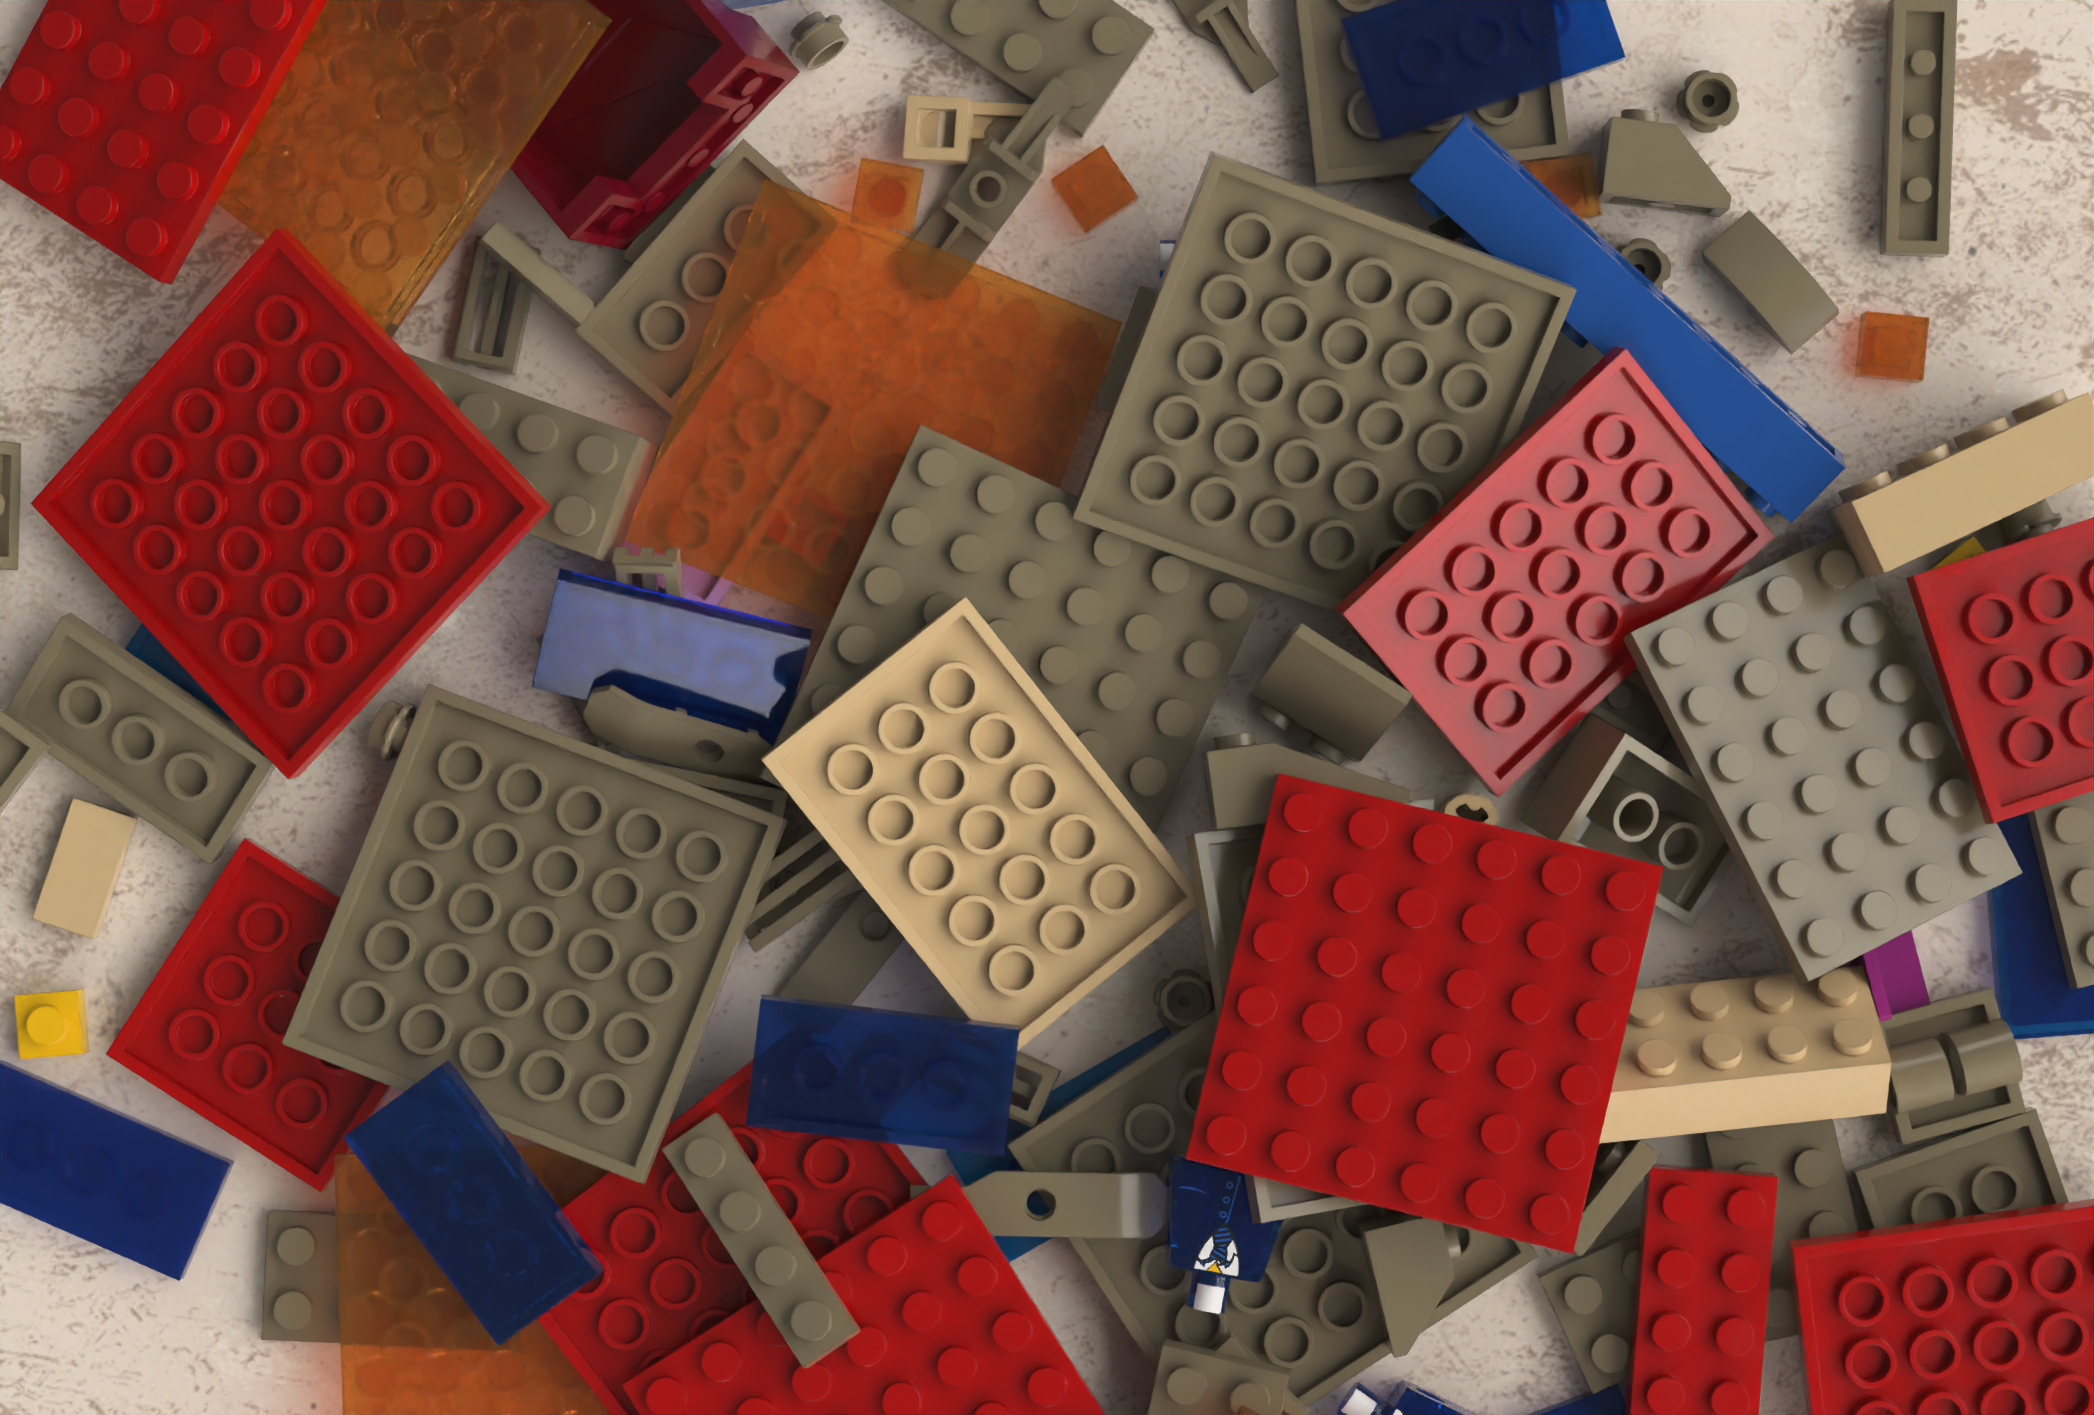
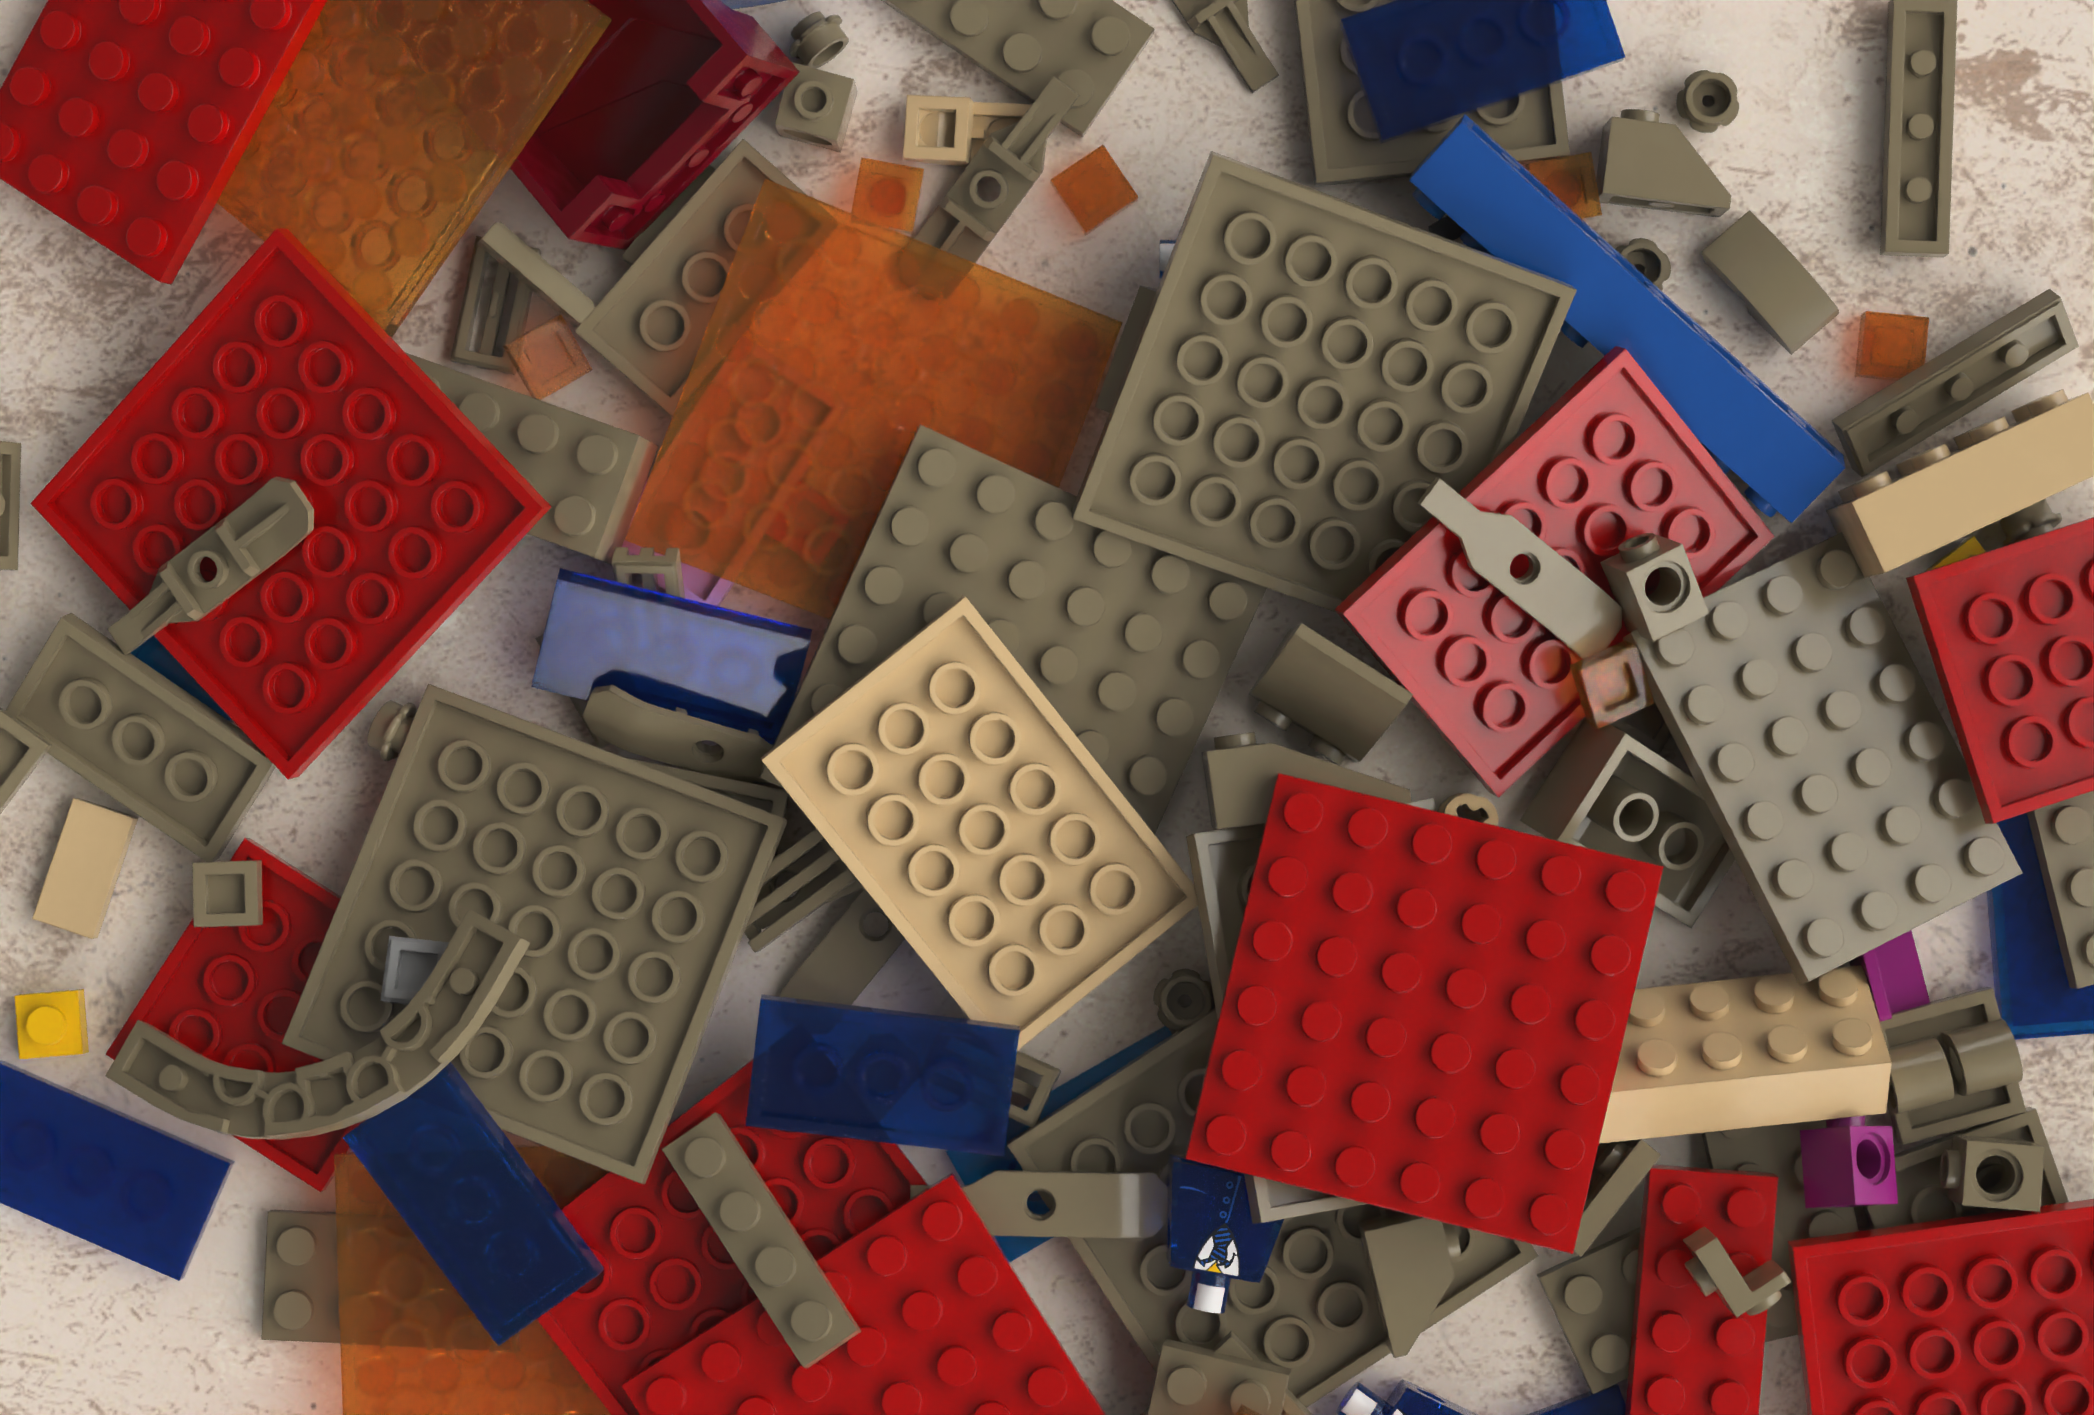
none -> dark tan plate [105,909,530,1140]
none -> dark tan piece [107,477,314,655]
none -> dark tan plate [192,860,263,927]
none -> light grey tile [380,936,449,1005]
none -> clear orange tile [503,314,593,400]
none -> dark tan brick [775,62,857,153]
none -> piece [1417,477,1622,659]
none -> clear orange plate [1570,640,1654,729]
none -> dark tan brick [1600,533,1709,642]
none -> dark tan bracket [1683,1226,1791,1317]
none -> magenta brick [1800,1115,1898,1208]
none -> dark tan tile [1831,289,2079,477]
none -> dark tan brick [1940,1135,2045,1212]

